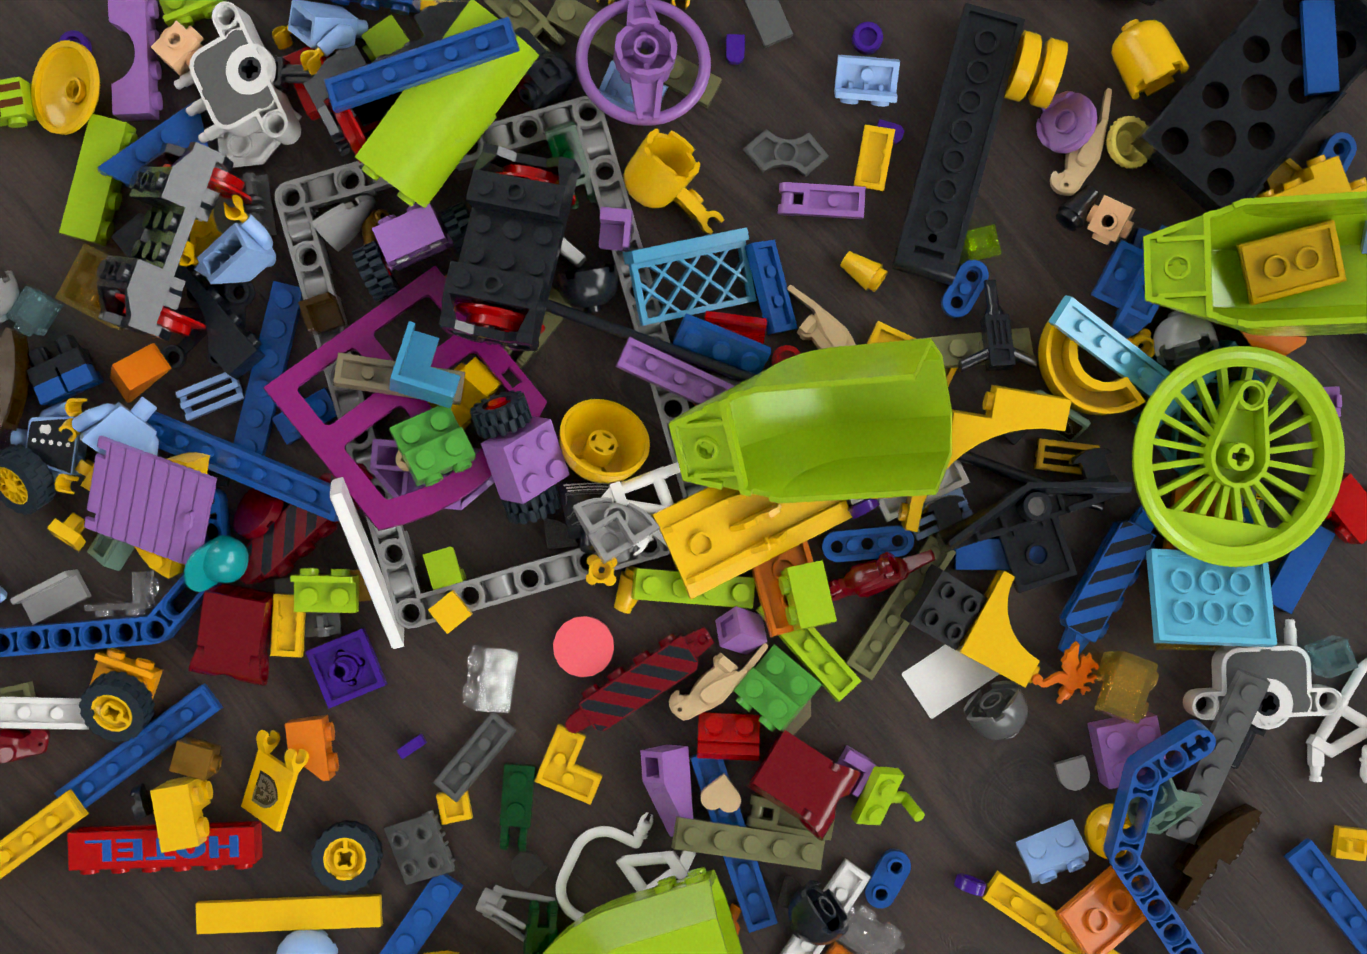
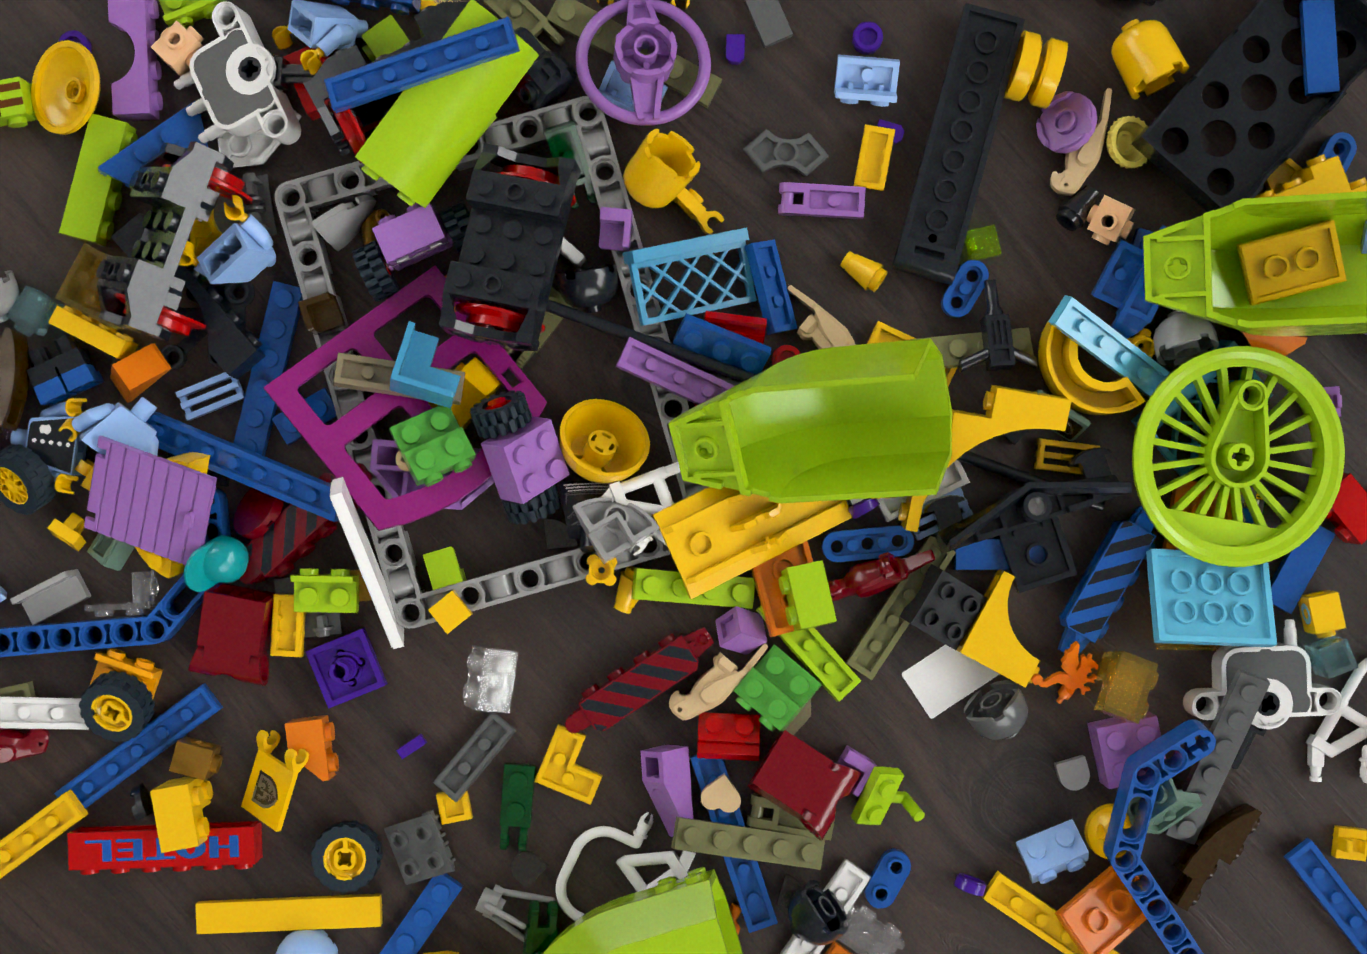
coral tile [553,616,614,677] -> none
none -> yellow piece [48,305,139,359]
none -> yellow brick [1298,590,1346,638]

